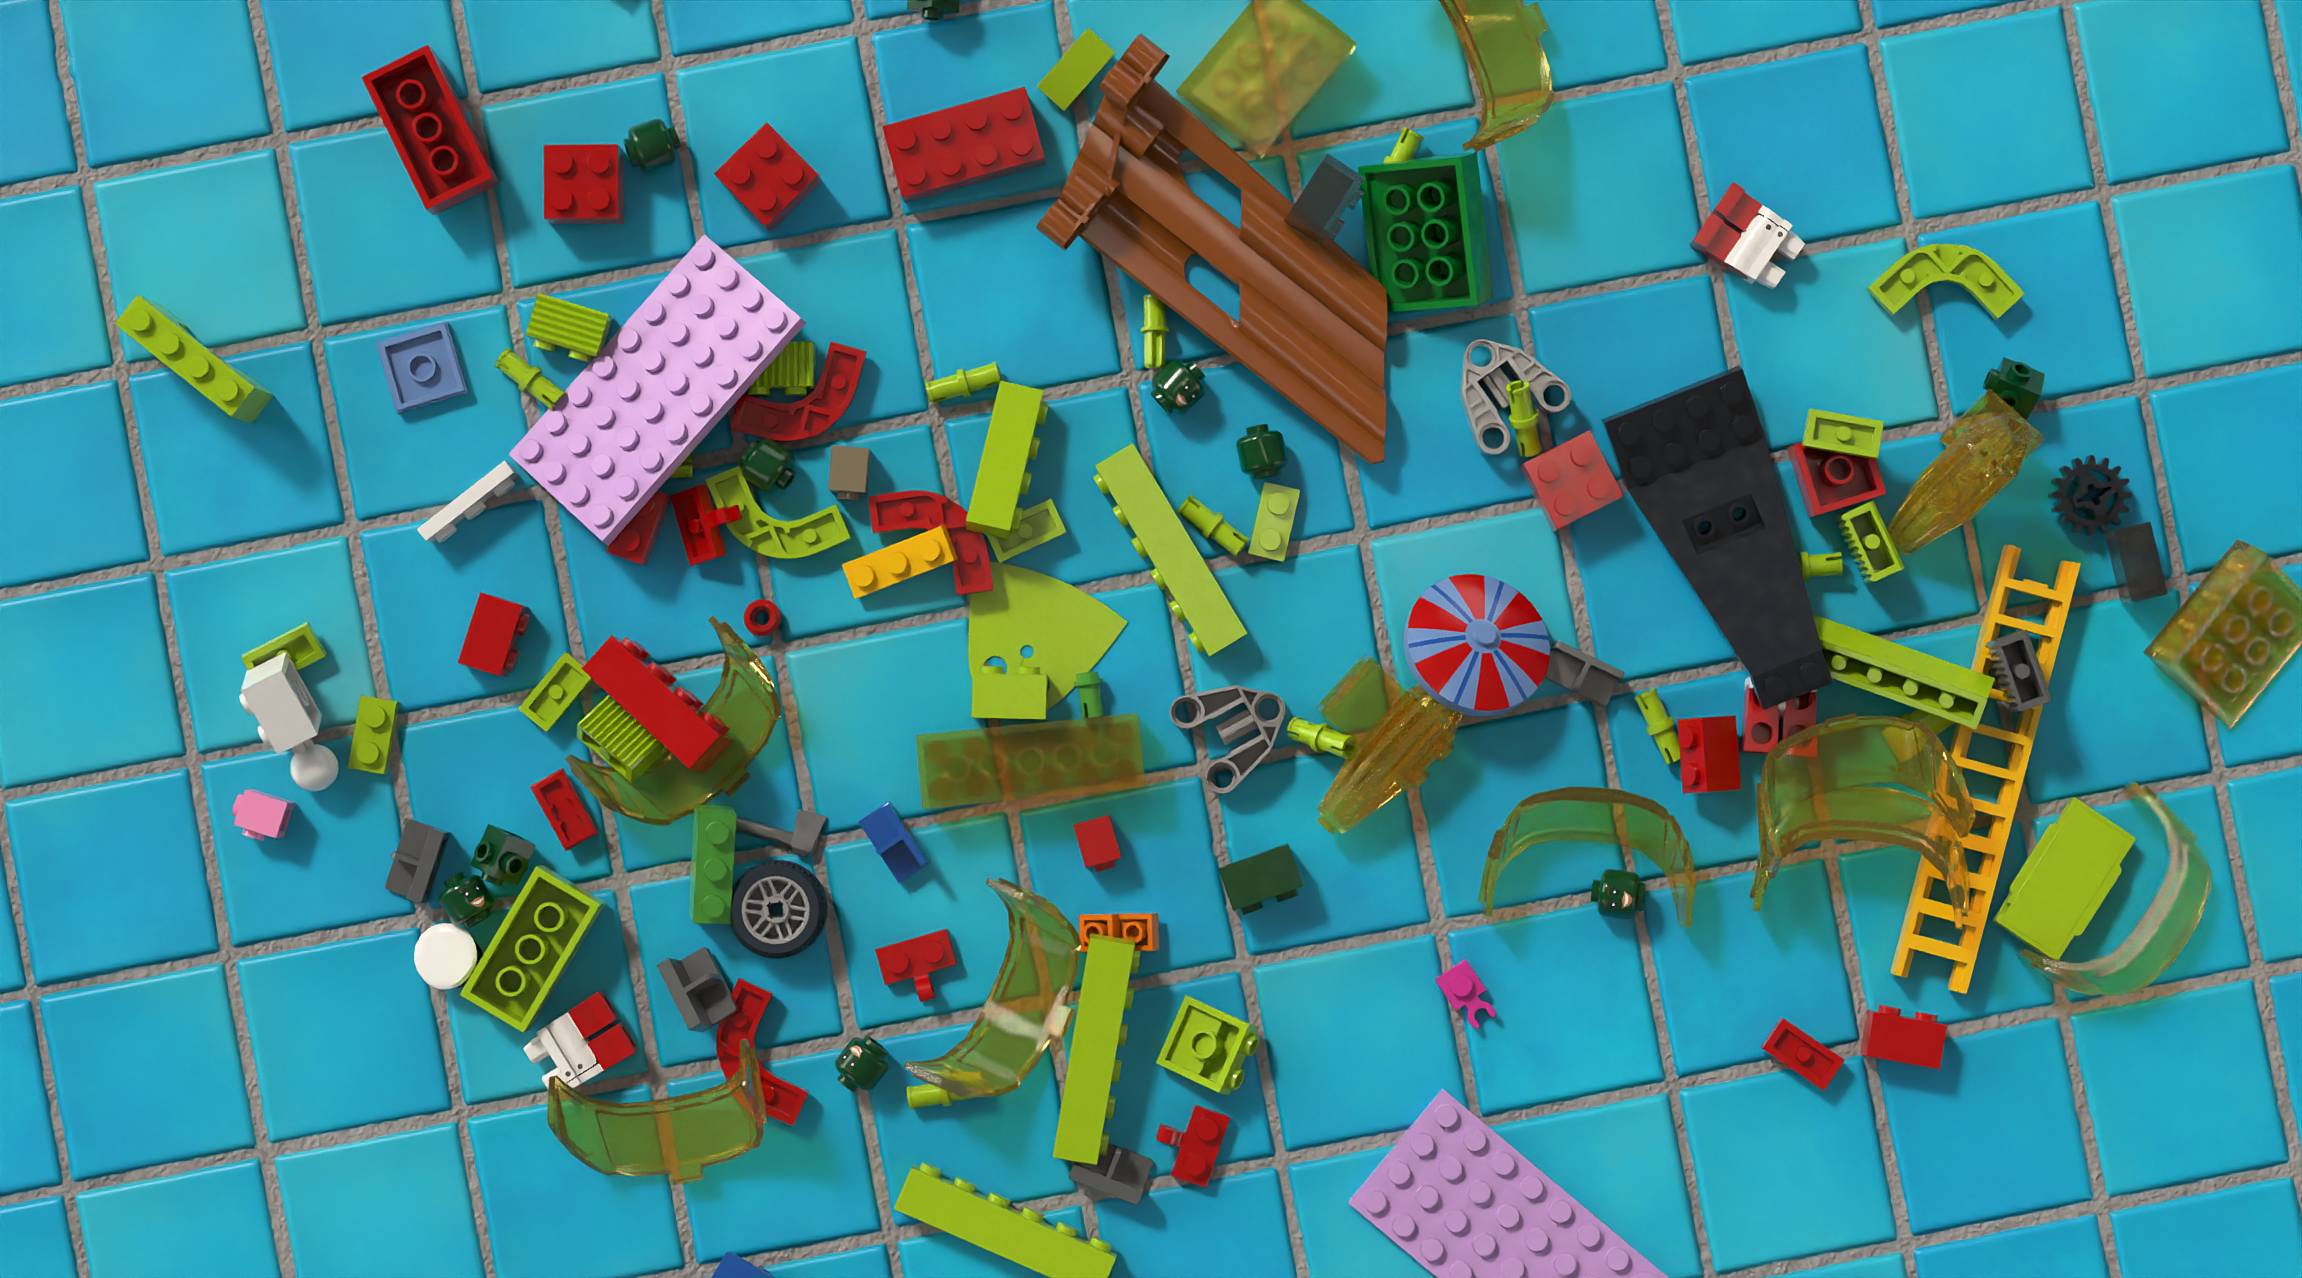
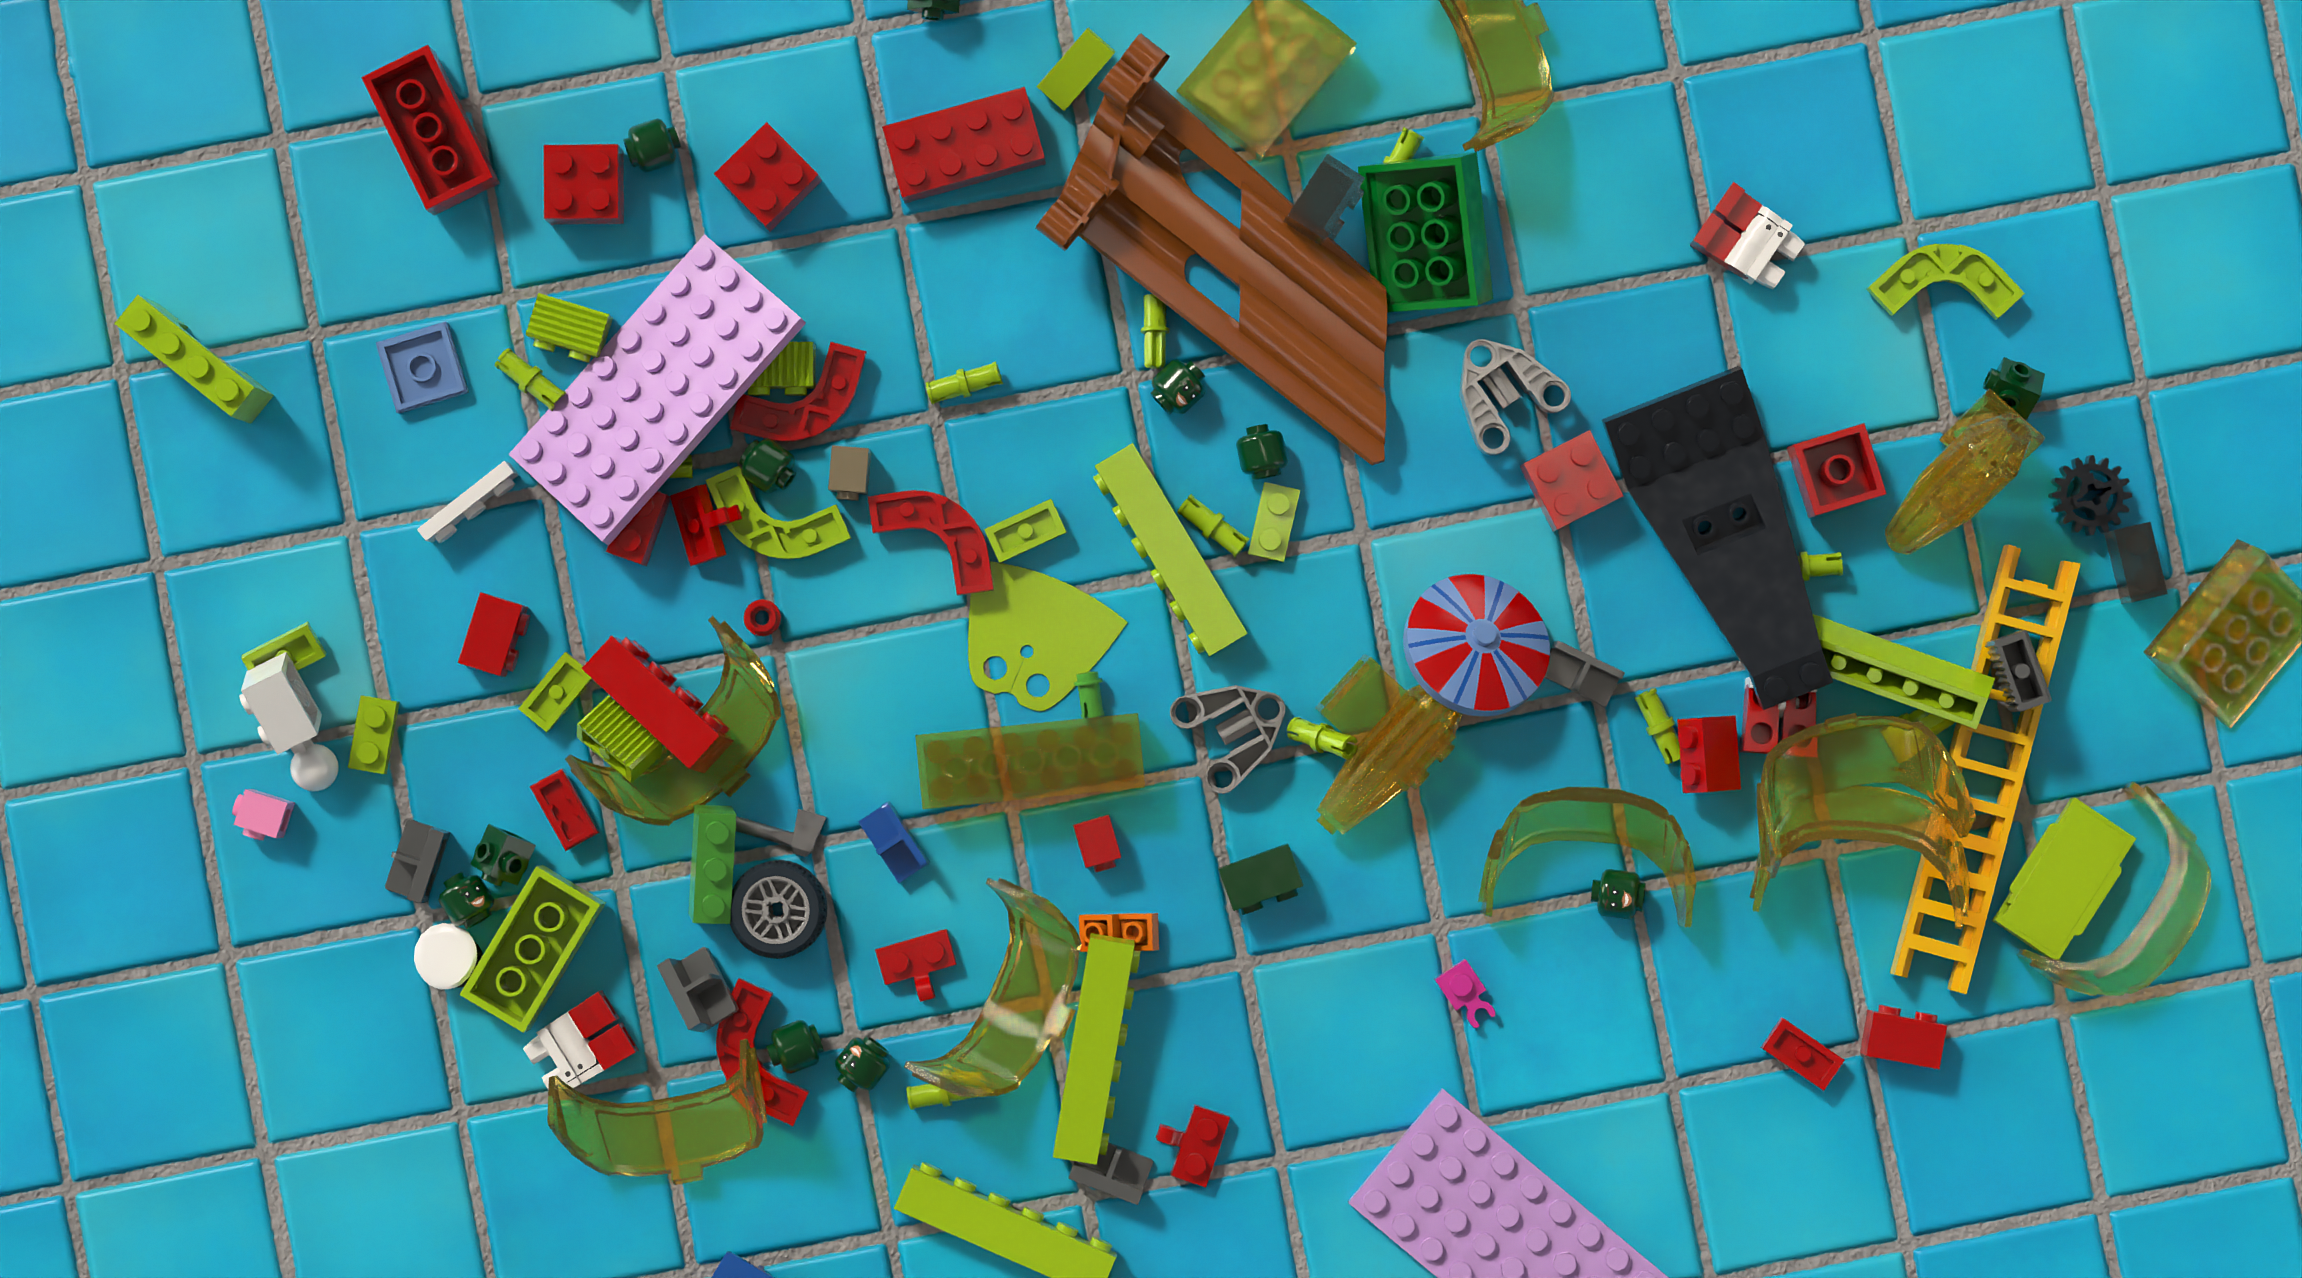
yellow plate [842,525,958,599] -> none
lime brick [966,380,1049,539] -> none
lime brick [971,666,1048,720] -> none
lime plate [1156,995,1260,1095] -> none
lime pin [1506,380,1542,457] -> none
lime plate [1802,409,1884,459] -> none
lime brick [1835,501,1905,584] -> none
none -> dark green head [766,1020,824,1074]

